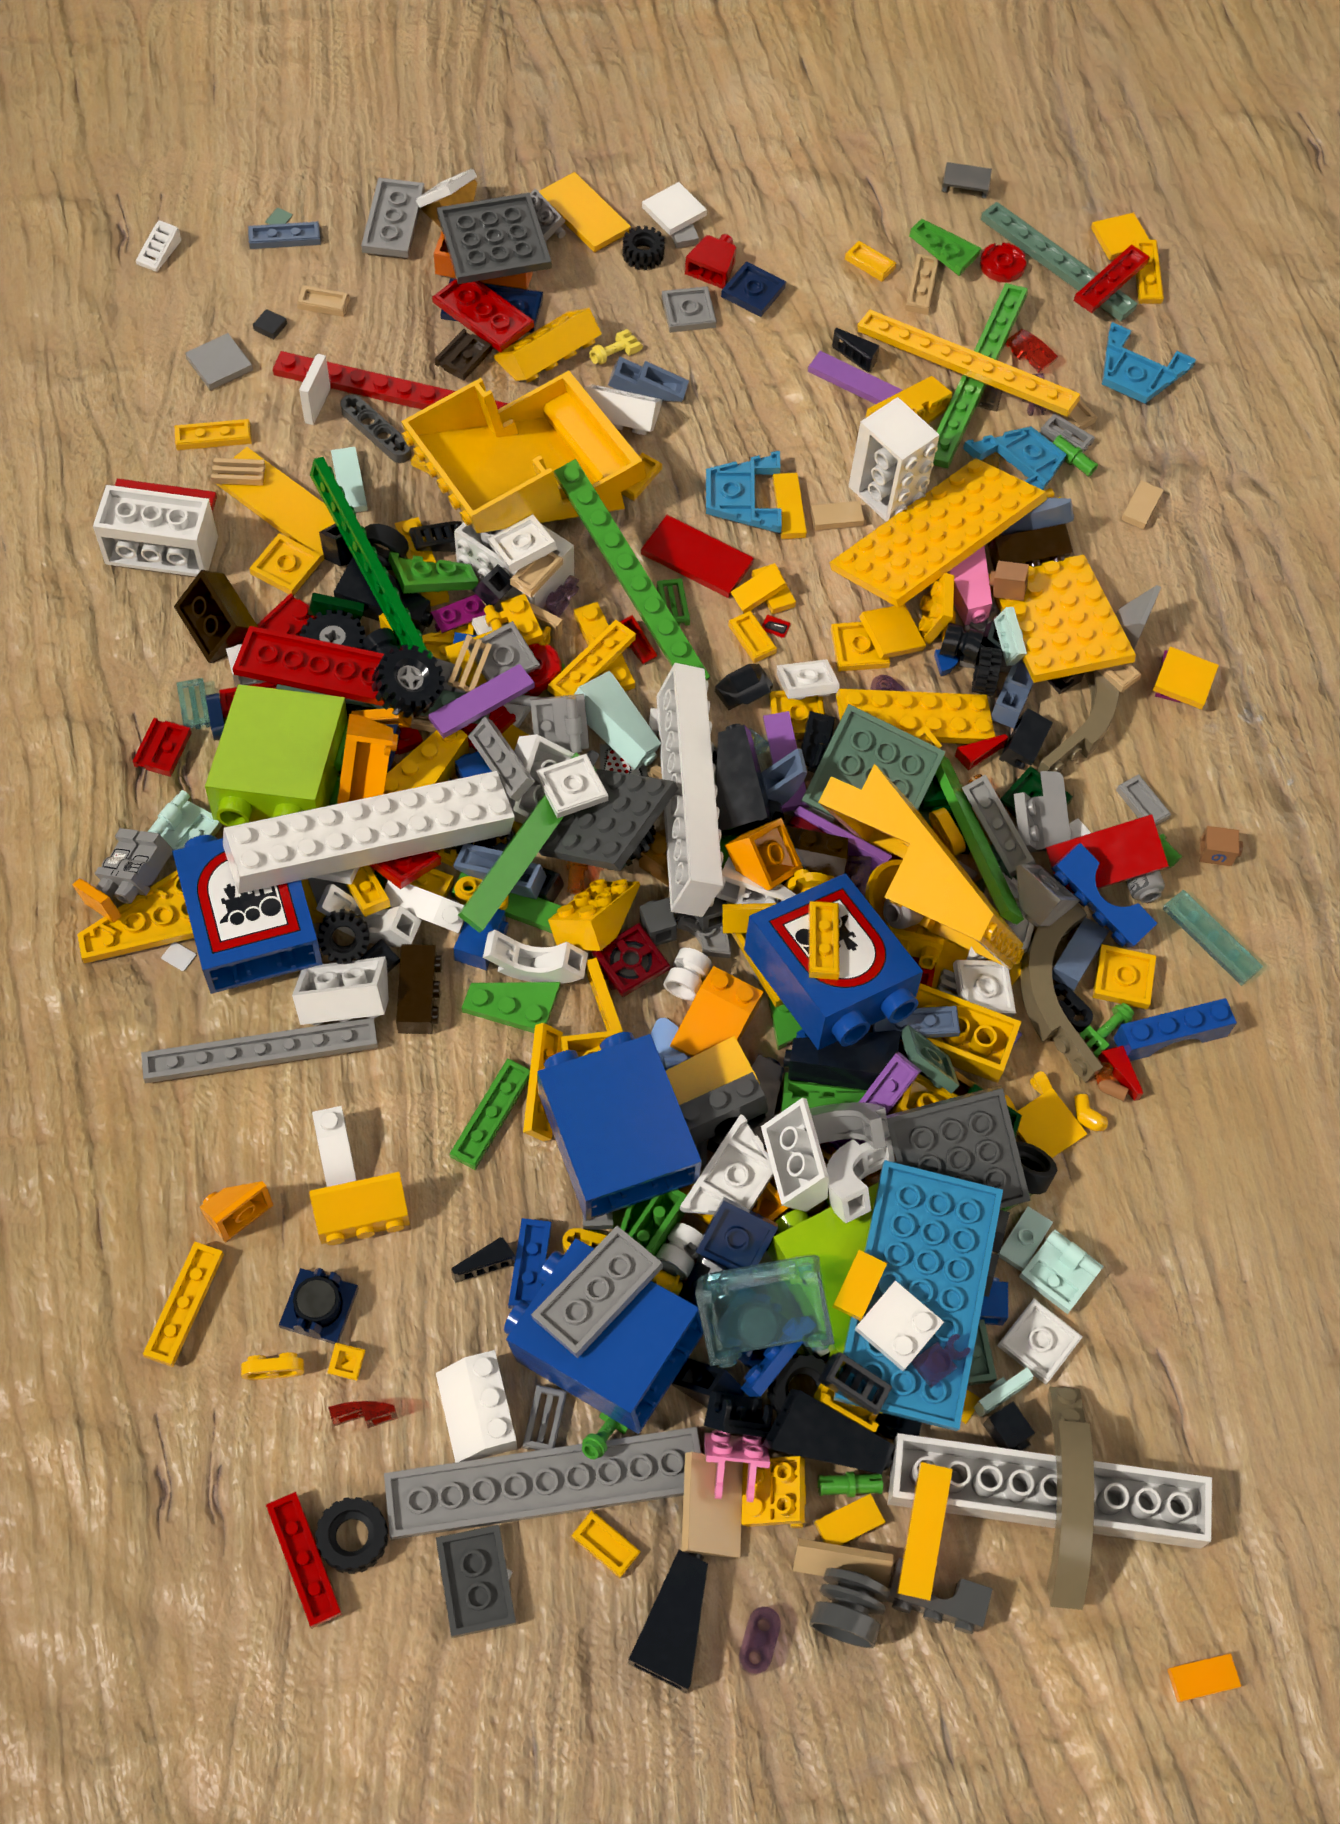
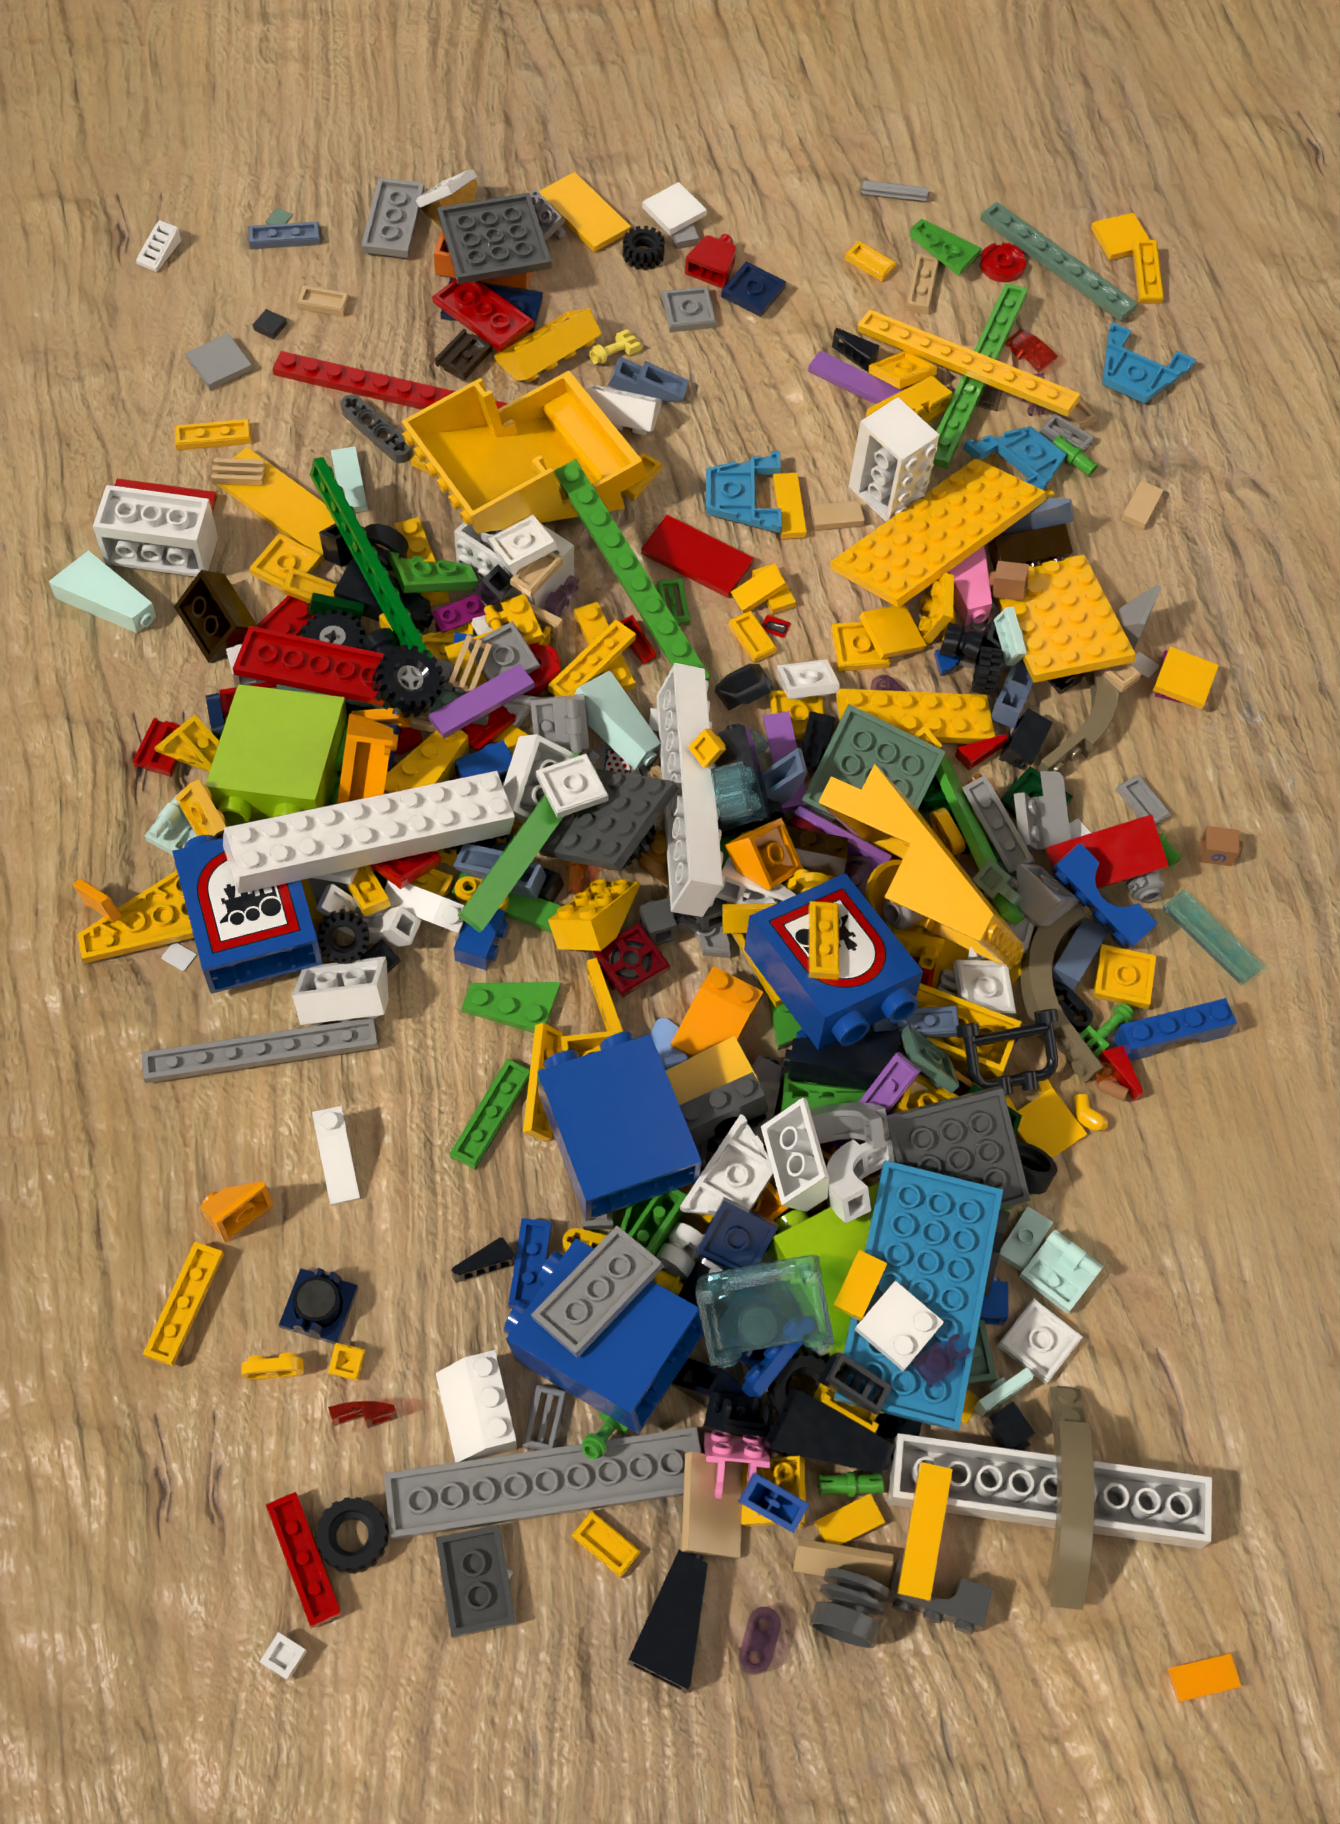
light grey hips [94,828,173,904] -> none
clear light blue tile [176,678,211,730] -> none
white tile [299,354,331,425] -> none
yellow slope [309,1172,410,1245] -> none
dark brown brick [396,944,442,1034] -> none
black slope [409,521,462,552] -> none
light grey plate [468,717,535,802] -> none
white arch [483,930,588,984] -> none
white wheel [663,948,712,1001] -> none
dark grey hinge [942,162,992,198] -> none
red plate [1073,244,1150,313] -> none
none -> light aqua slope [49,550,157,633]
none -> yellow wing [154,714,219,773]
none -> yellow plate [176,779,226,838]
none -> white plate [259,1632,307,1681]
none -> yellow tile [282,567,337,603]
none -> yellow tile [688,728,726,768]
none -> clear light blue brick [711,761,761,825]
none -> blue slope [738,1473,809,1533]
none -> light grey axle [861,180,929,202]
none -> yellow tile [869,351,937,389]
none -> black bar [956,1009,1058,1095]
none -> sand green plate [972,859,1023,906]
none -> white sticker [1130,652,1159,678]

